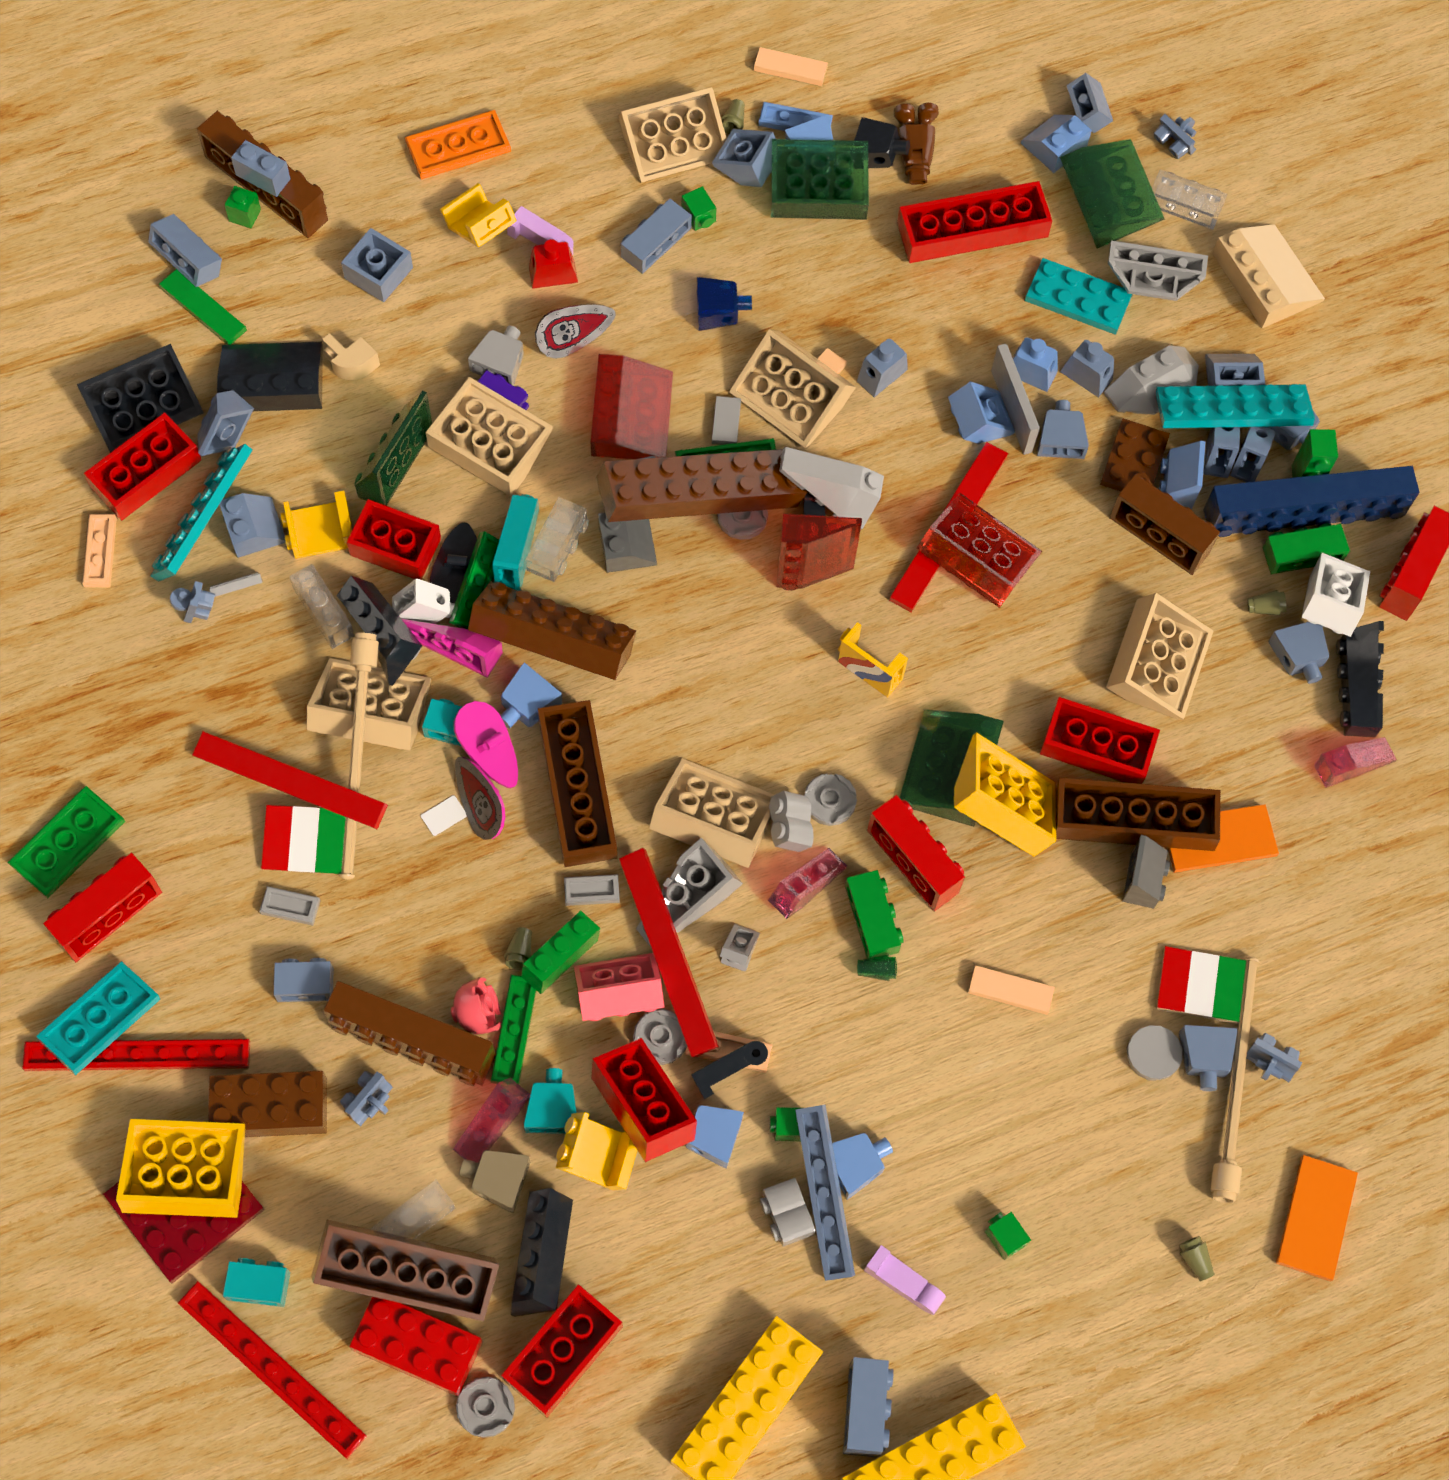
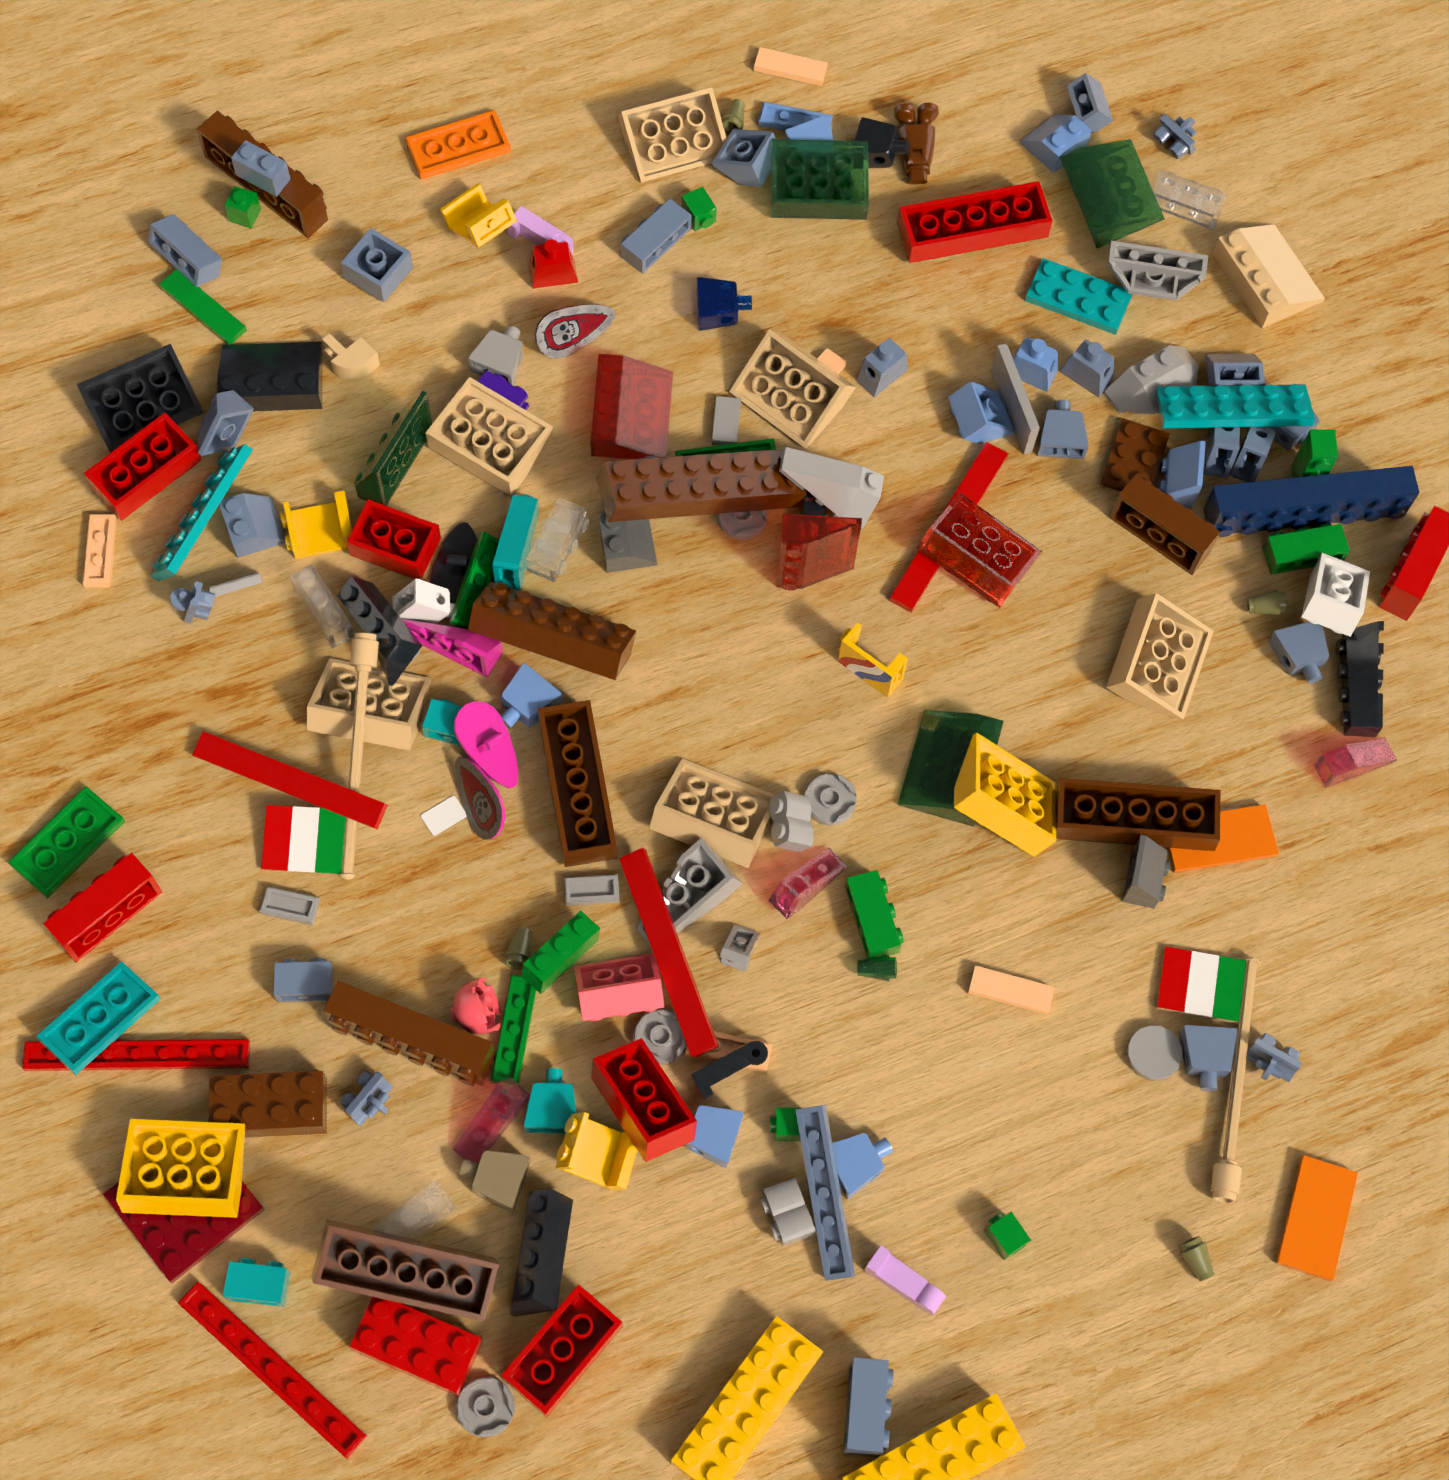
red brick [867,795,965,912] -> none
red brick [1040,697,1160,784] -> none

